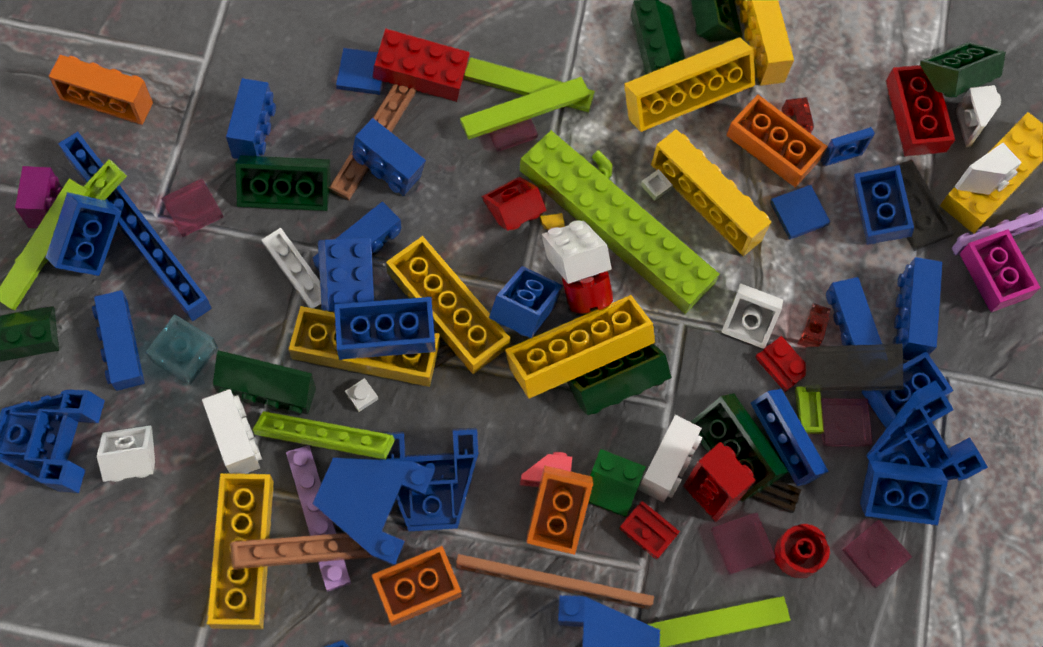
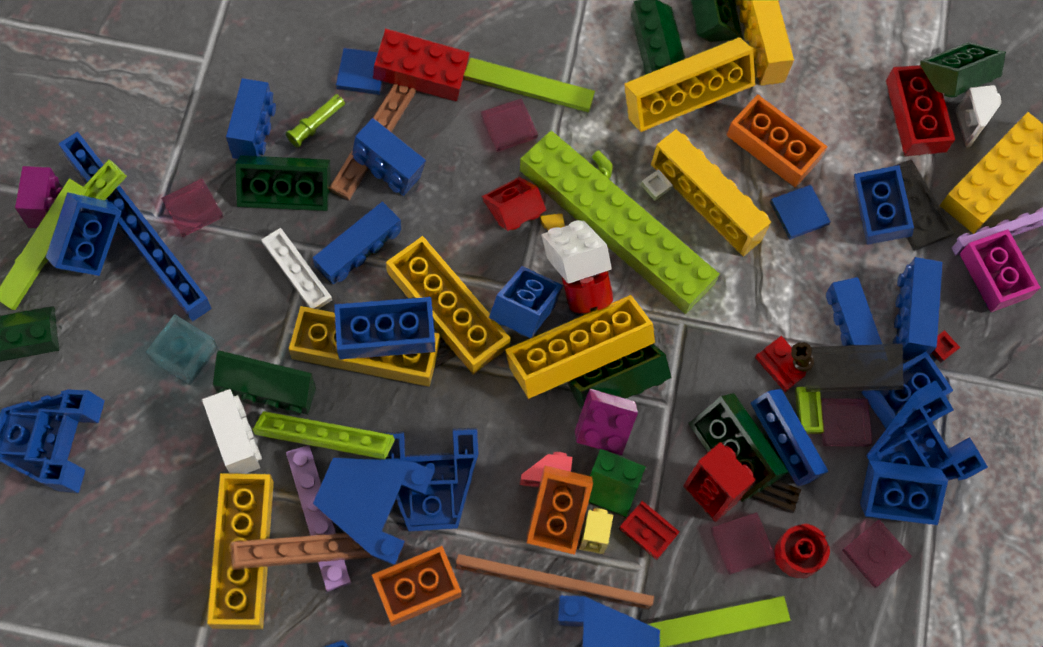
orange brick [49,54,153,125] -> none
blue brick [92,290,145,391] -> none
white slope [97,425,155,482] -> none
blue brick [318,238,374,311] -> none
white plate [345,378,378,412] -> none
lime tile [460,76,590,140] -> none
white brick [638,415,702,503] -> none
white slope [721,283,783,349] -> none
clear red leg [782,97,814,133] -> none
clear red leg [797,303,831,351] -> none
blue tile [820,127,875,166] -> none
white slope [954,143,1022,195] -> none
none -> lime pin [285,94,345,148]
none -> magenta brick [575,389,638,455]
none -> light yellow brick [579,508,613,554]
none -> dark brown bush [791,342,815,372]
none -> red plate [932,330,960,363]

